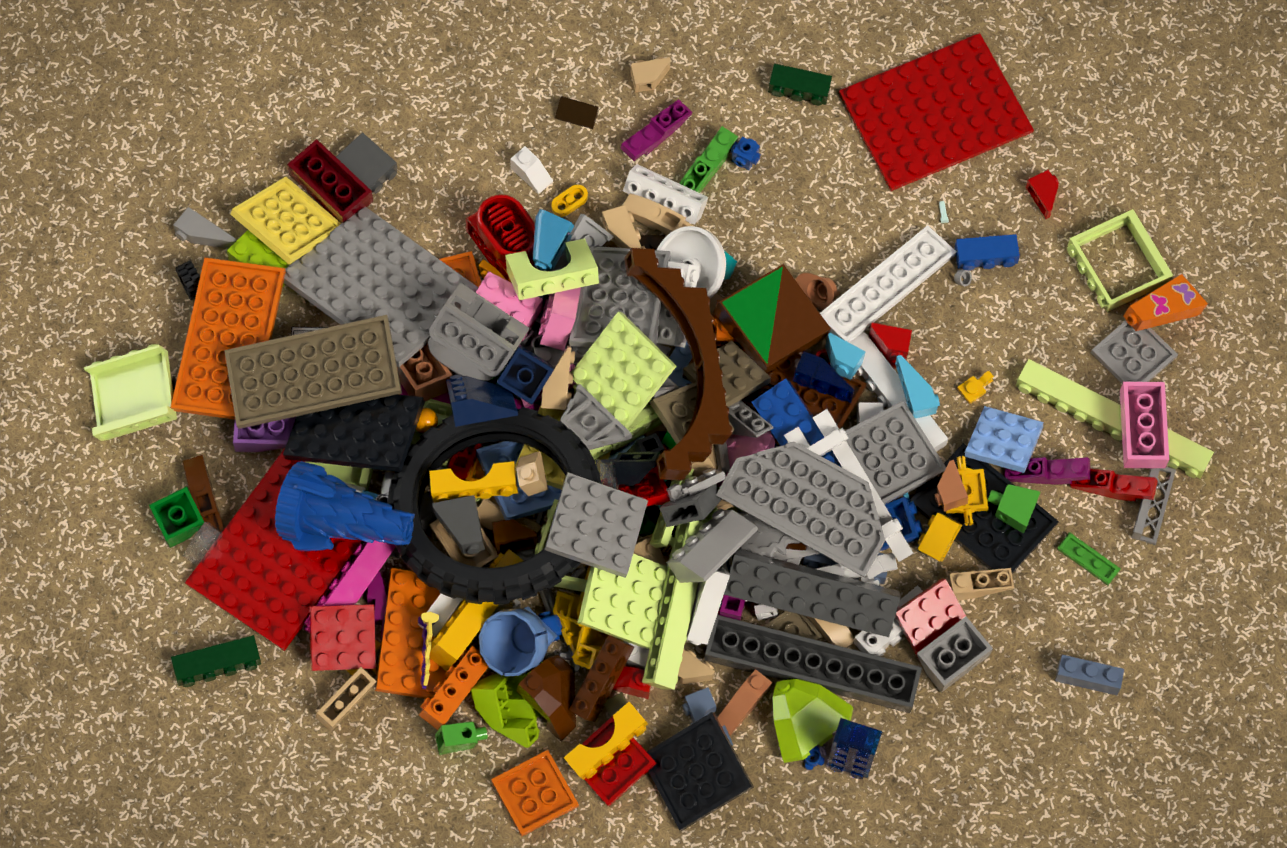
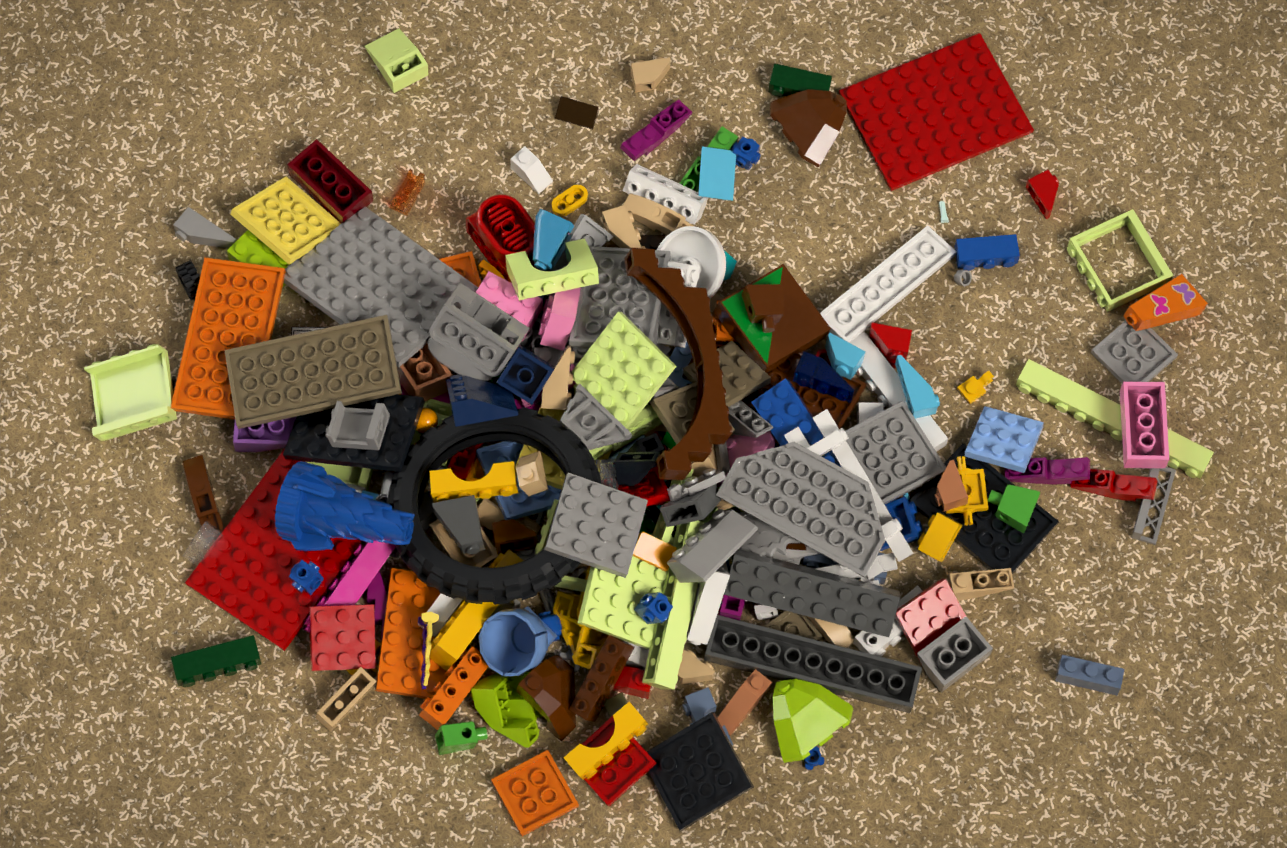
green slope [149,487,205,548] -> none
dark grey brick [336,132,397,194] -> none
nougat piece [796,273,840,310] -> none
clear blue brick [827,718,882,779] -> none
bright green tile [1057,532,1121,586] -> none
none -> blue brick [289,560,324,595]
none -> light grey panel [326,401,390,450]
none -> yellowish green slope [365,29,428,93]
none -> clear orange hinge [389,169,425,216]
none -> slope [633,532,677,572]
none -> blue brick [634,592,673,624]
none -> medium azure sticker [698,146,736,201]
none -> reddish brown torso [742,284,785,333]
none -> reddish brown brick [770,89,847,167]

